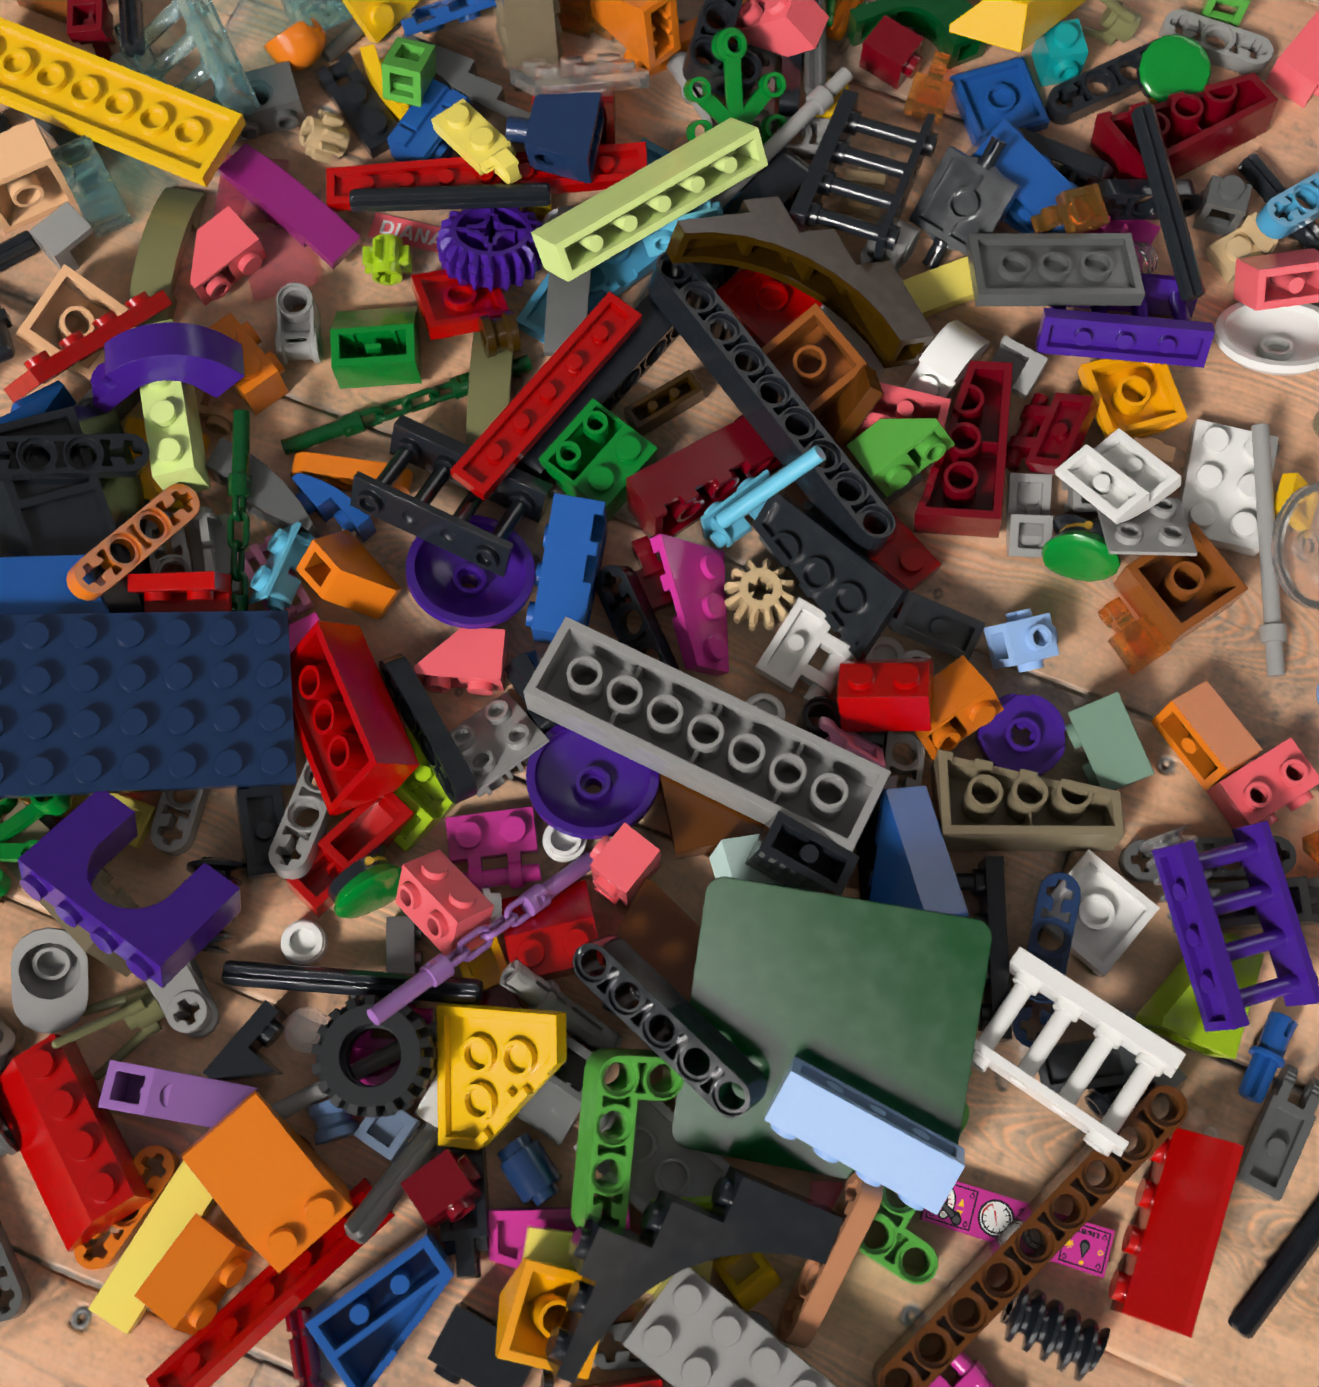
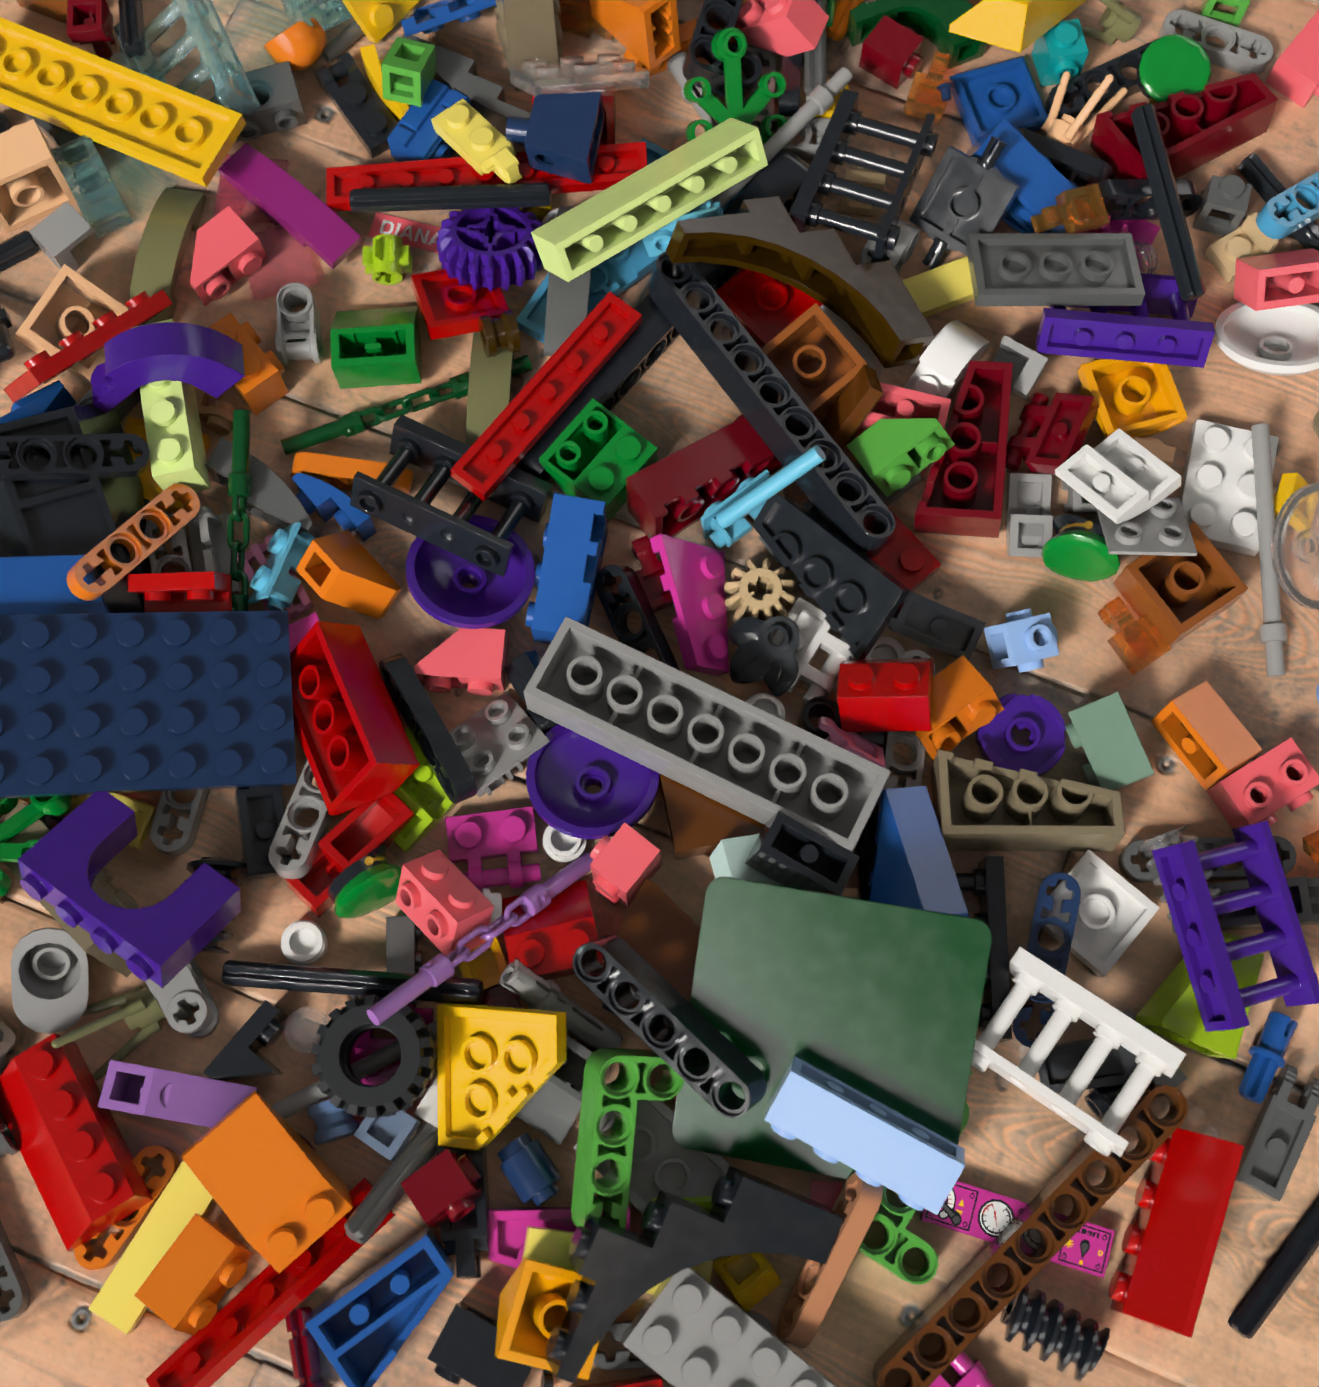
tan gear [299,109,349,164] -> none
dark brown piece [624,370,703,436] -> none
none -> black plate [726,616,801,697]
none -> dark blue piece [937,82,953,102]
none -> light nougat plant [1041,71,1128,150]

